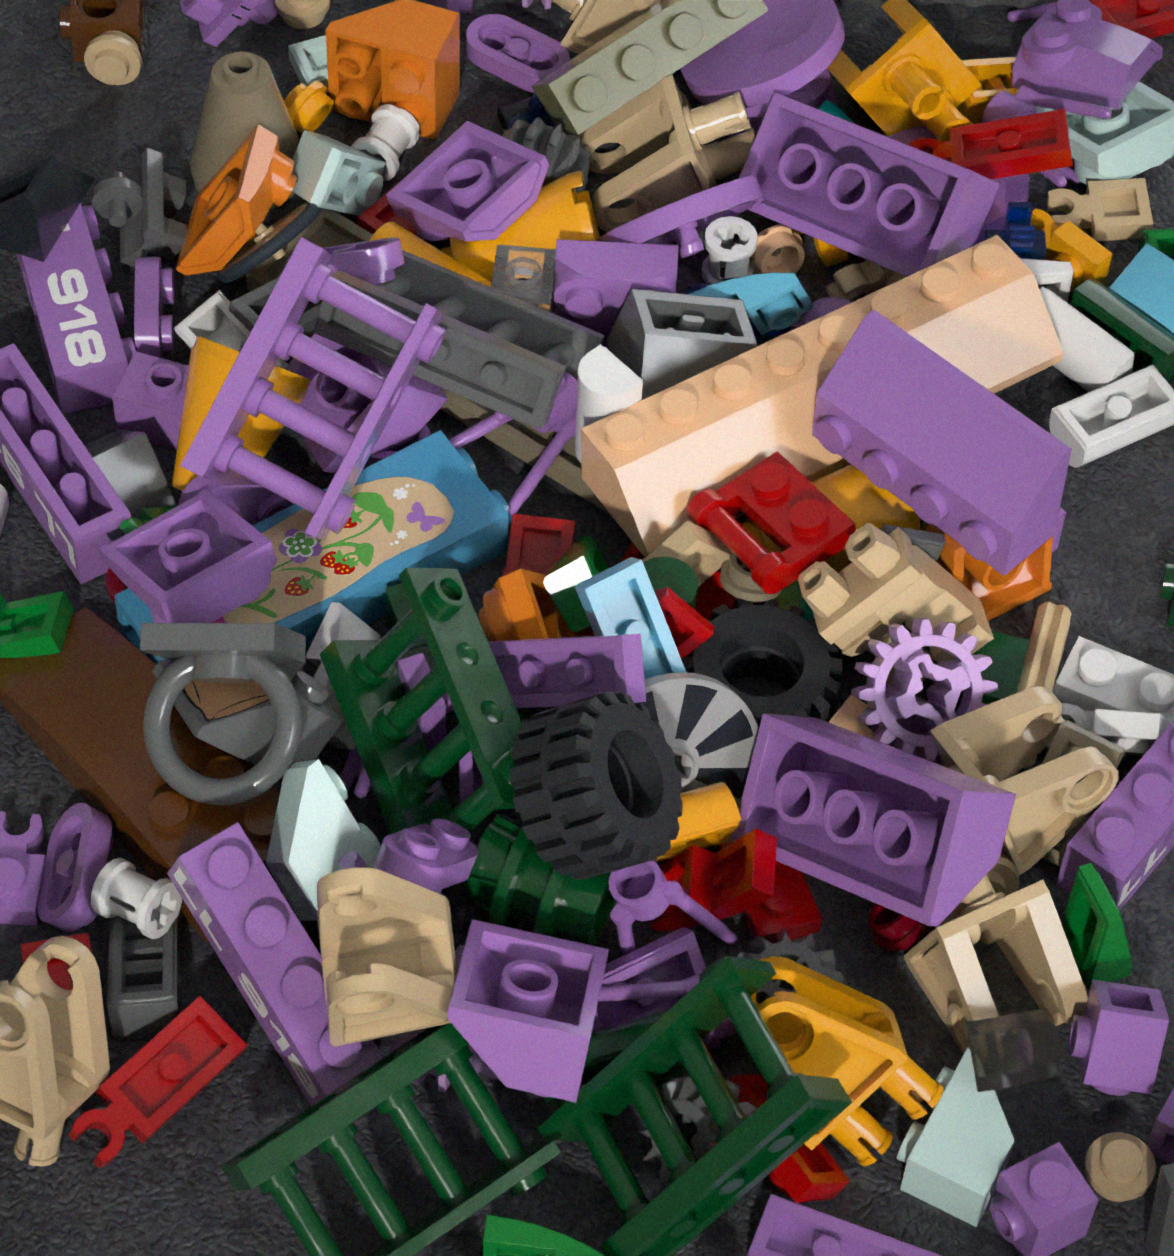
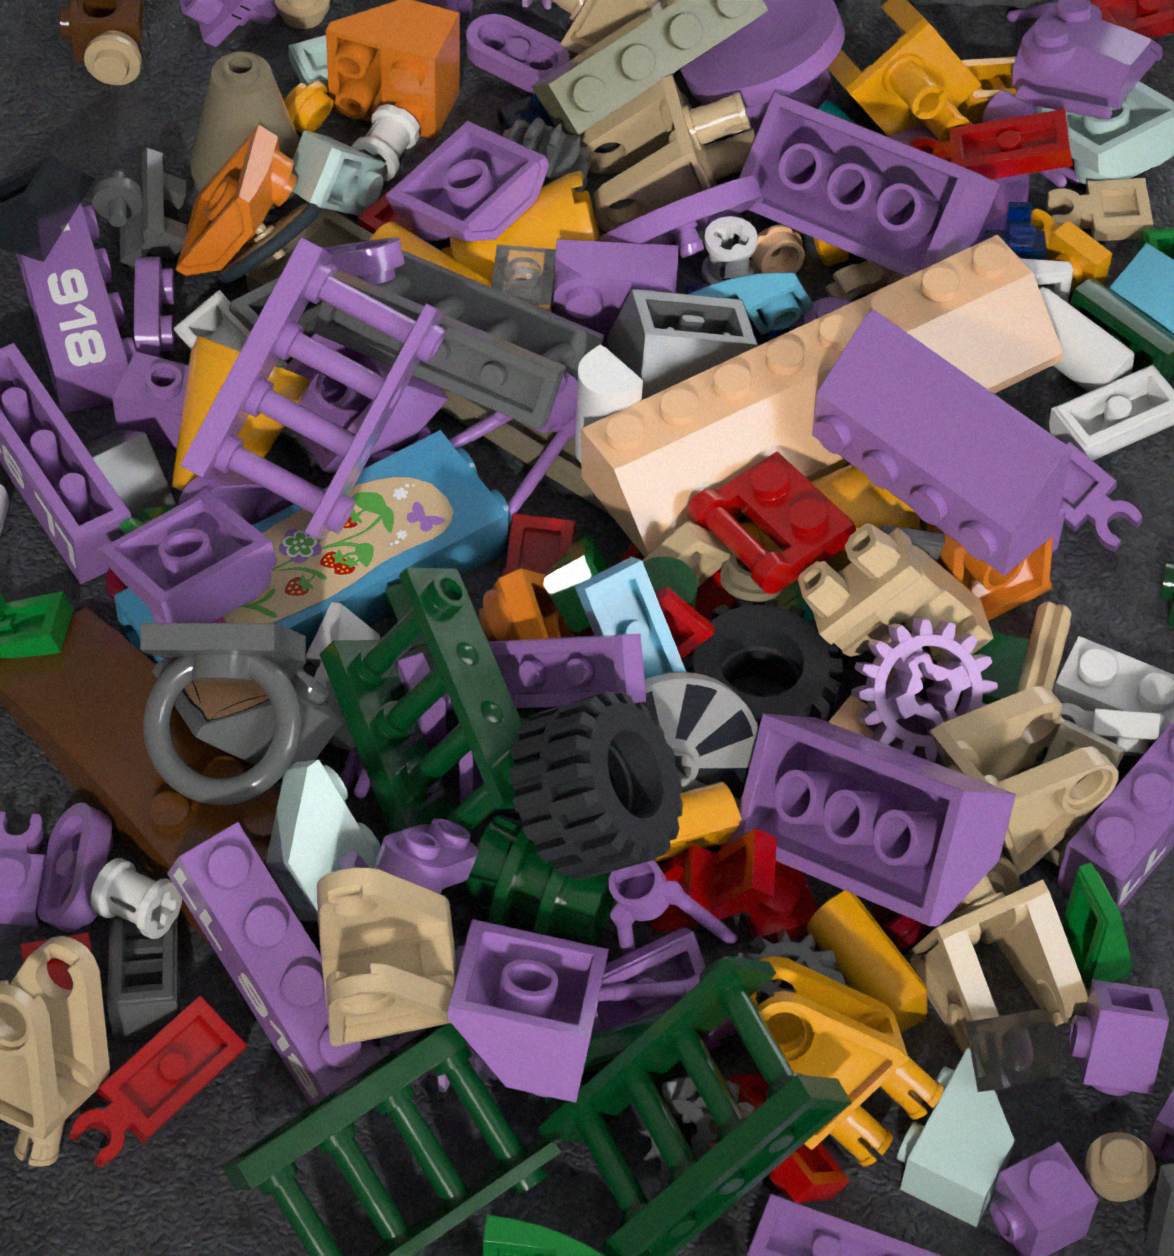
none -> light orange brick [807,890,927,1033]
none -> medium lavender plate [1060,442,1142,552]

